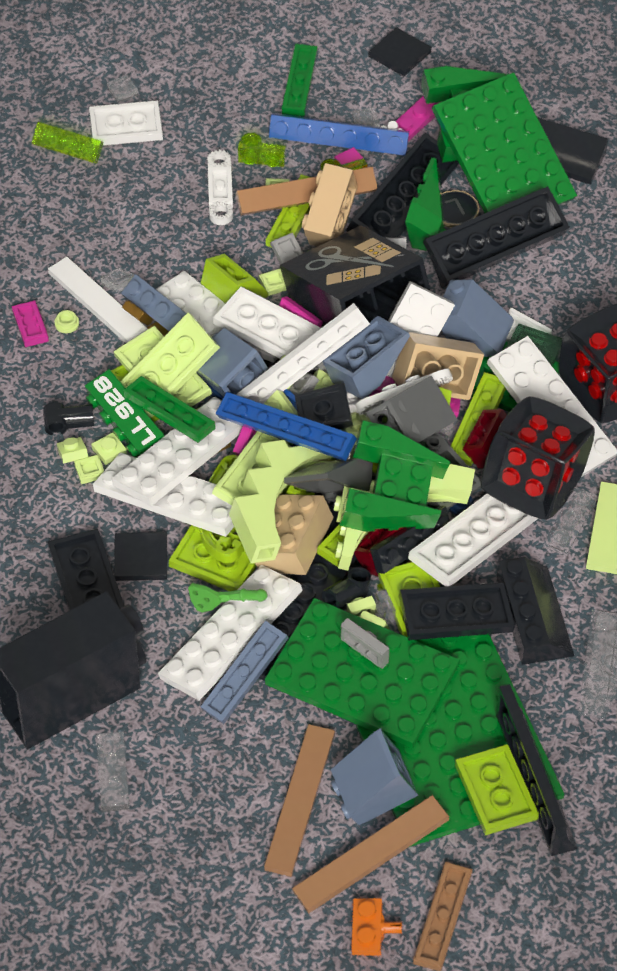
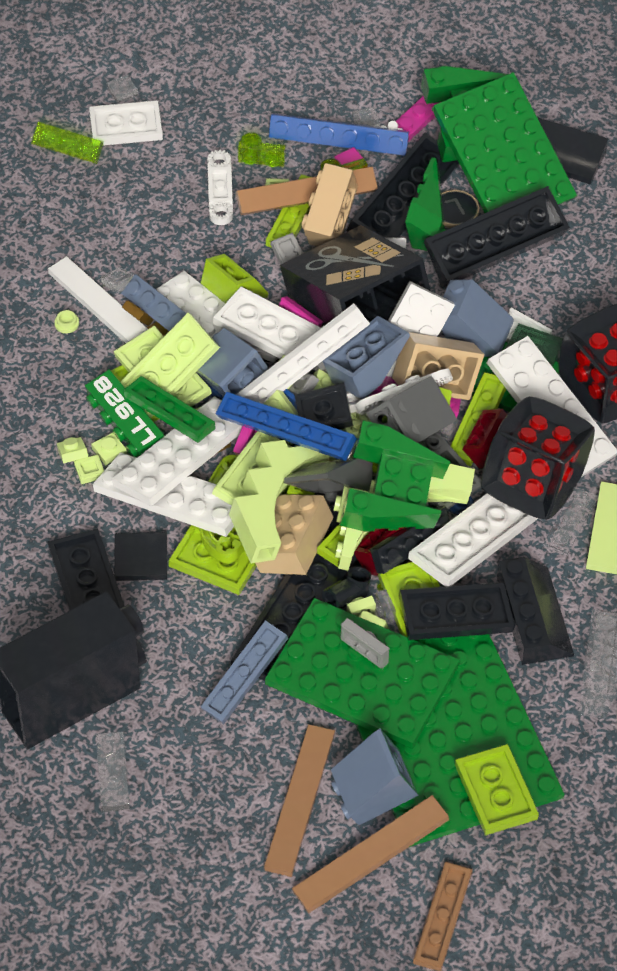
dark pink plate [12,300,49,347] -> none
black piece [43,402,94,435] -> none
white plate [158,565,303,700] -> none
bright green piece [188,583,268,612] -> none
yellowish green tile [259,268,286,296] -> none
green plate [282,44,318,117] -> none
orange plate [351,898,402,956] -> none
black tile [368,27,432,77] -> none
black arch [496,684,578,856] -> none

